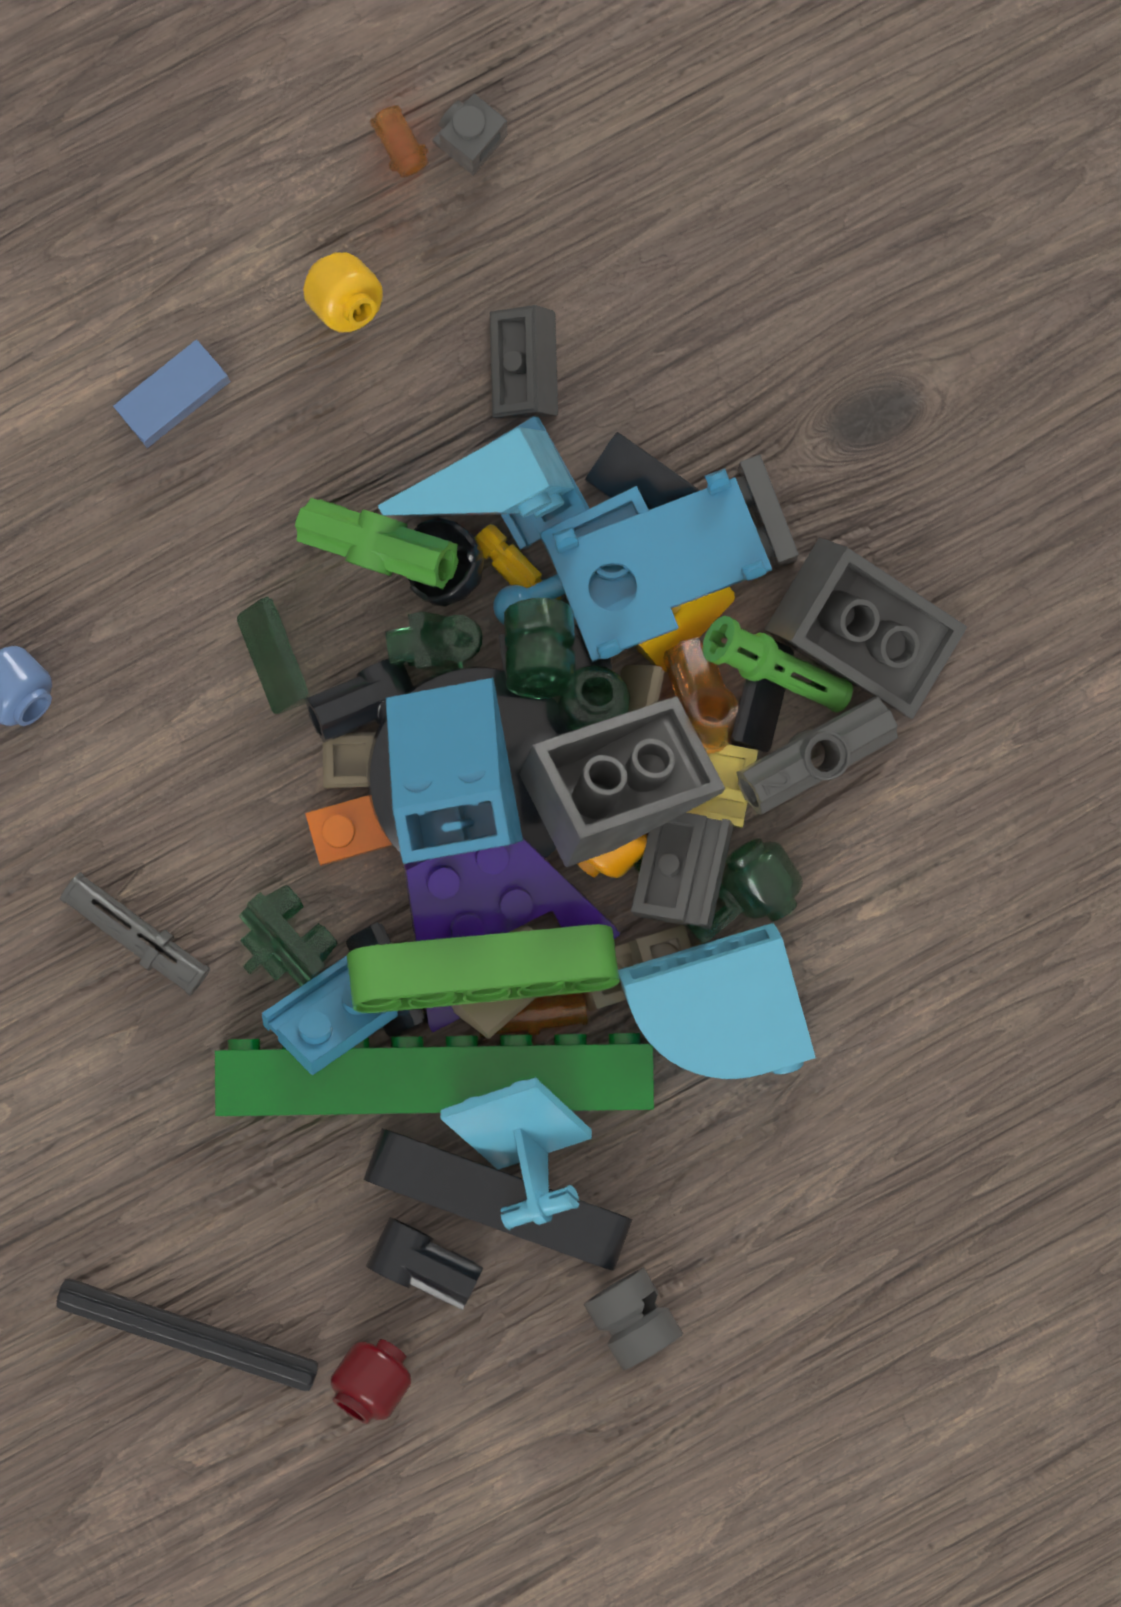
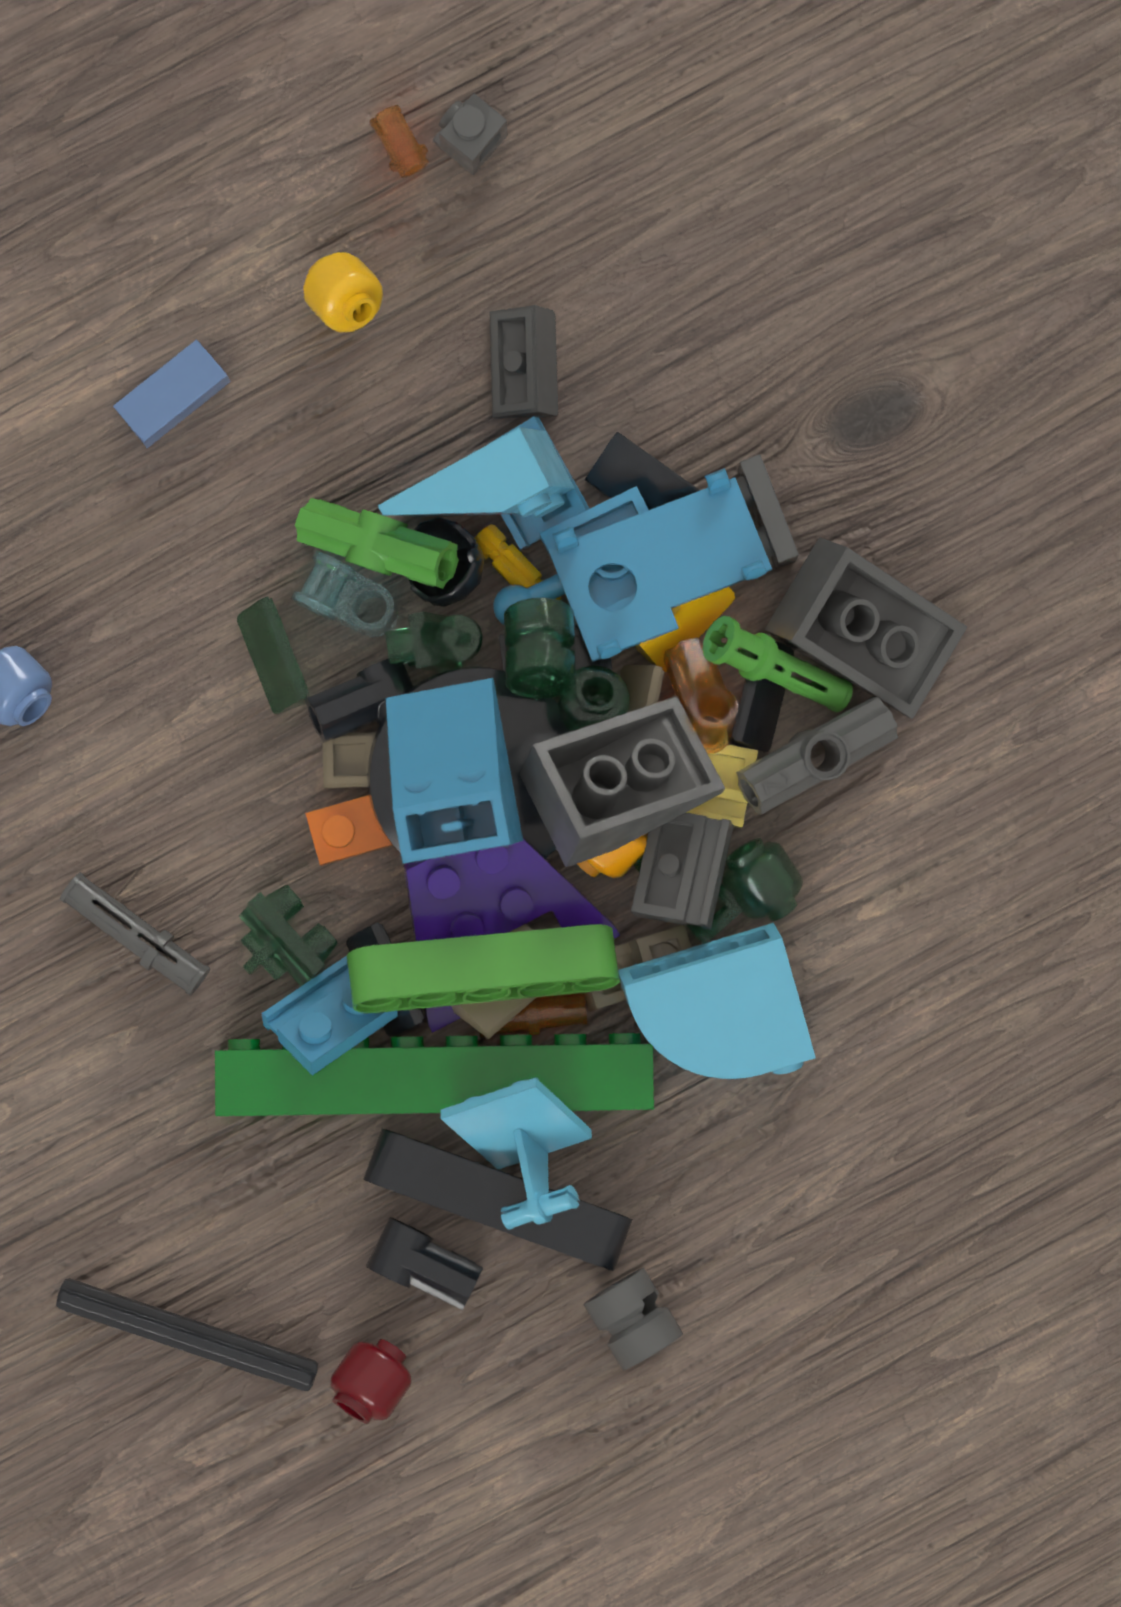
none -> clear light blue piece [291,551,398,638]

